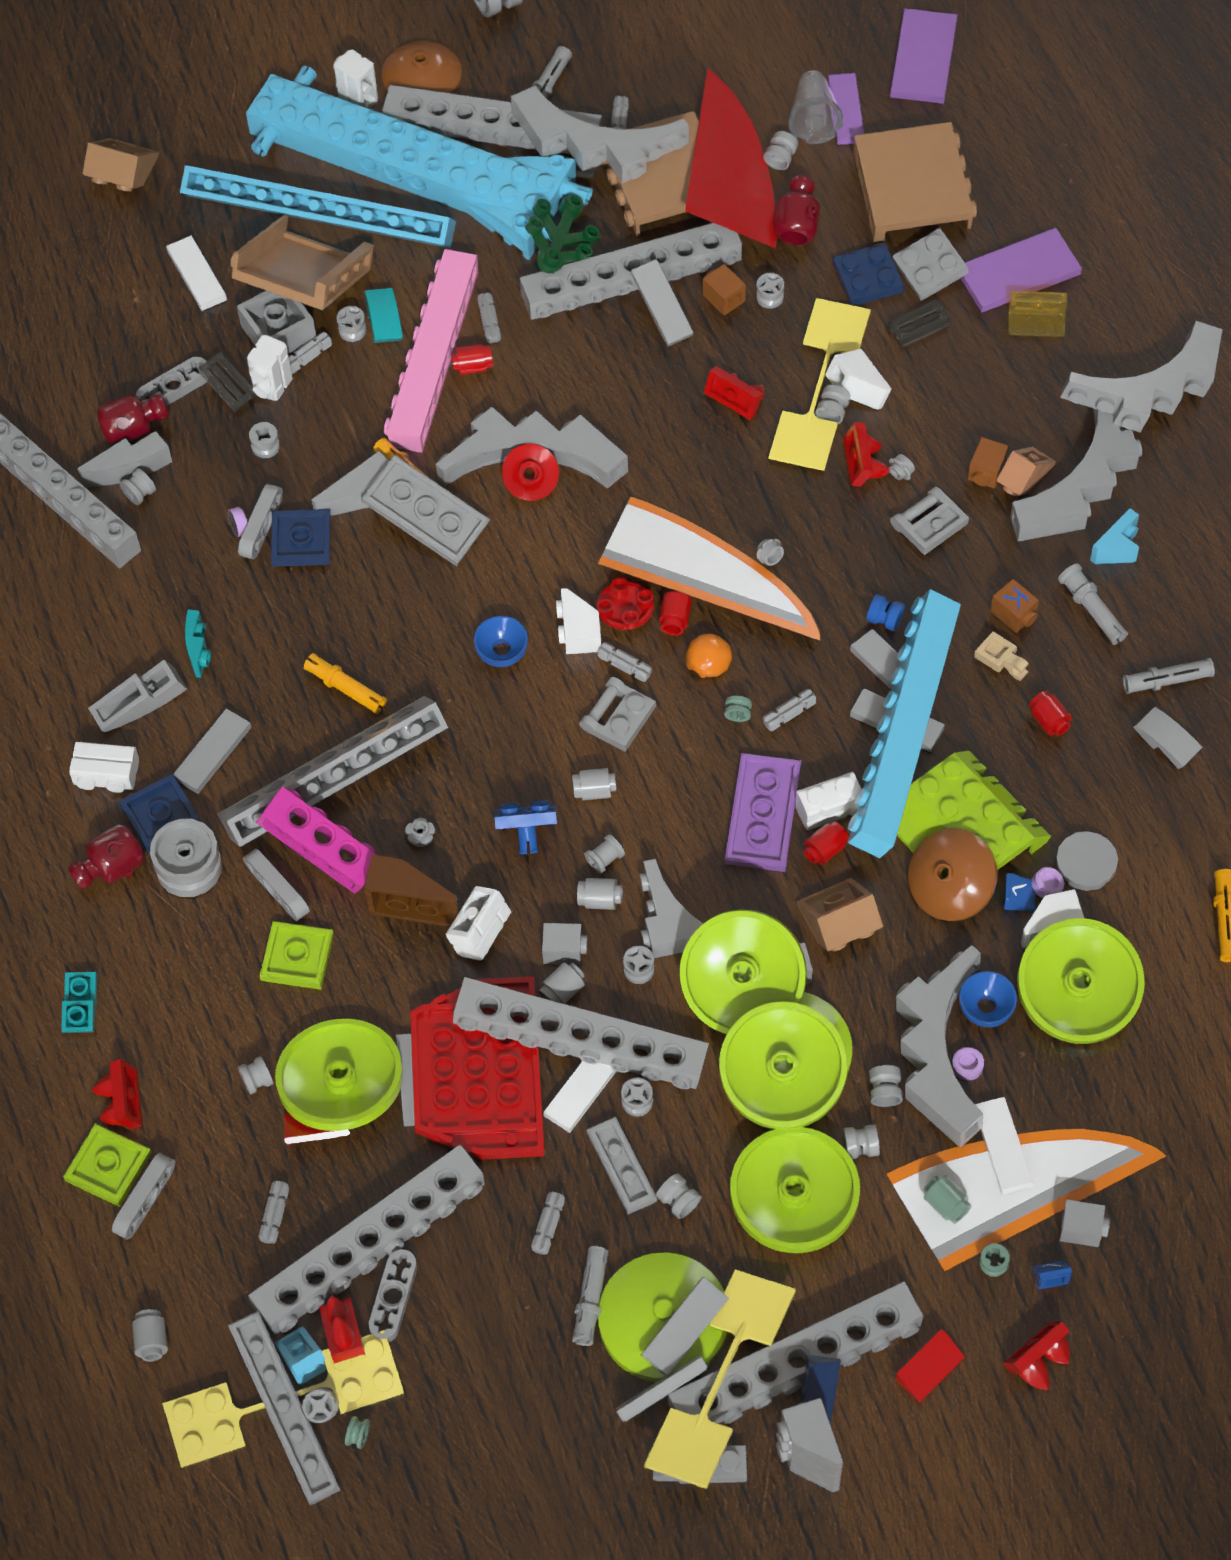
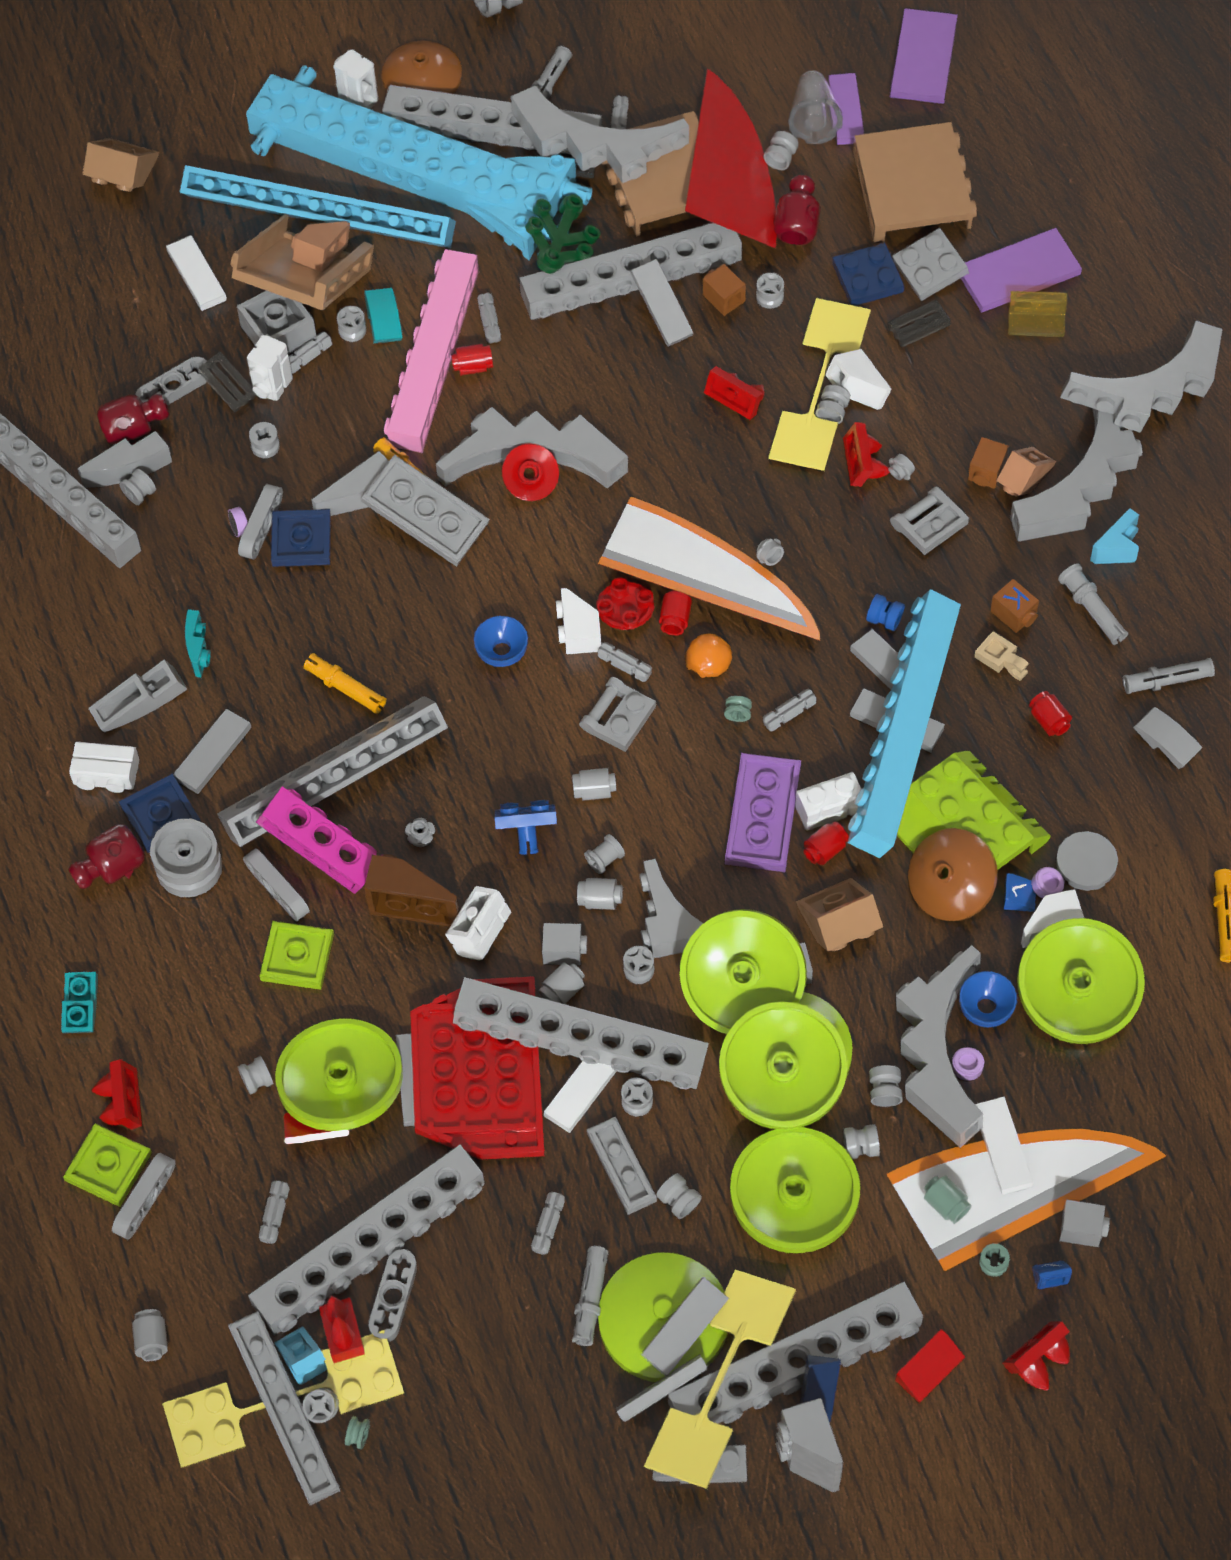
none -> nougat slope [291,221,350,272]

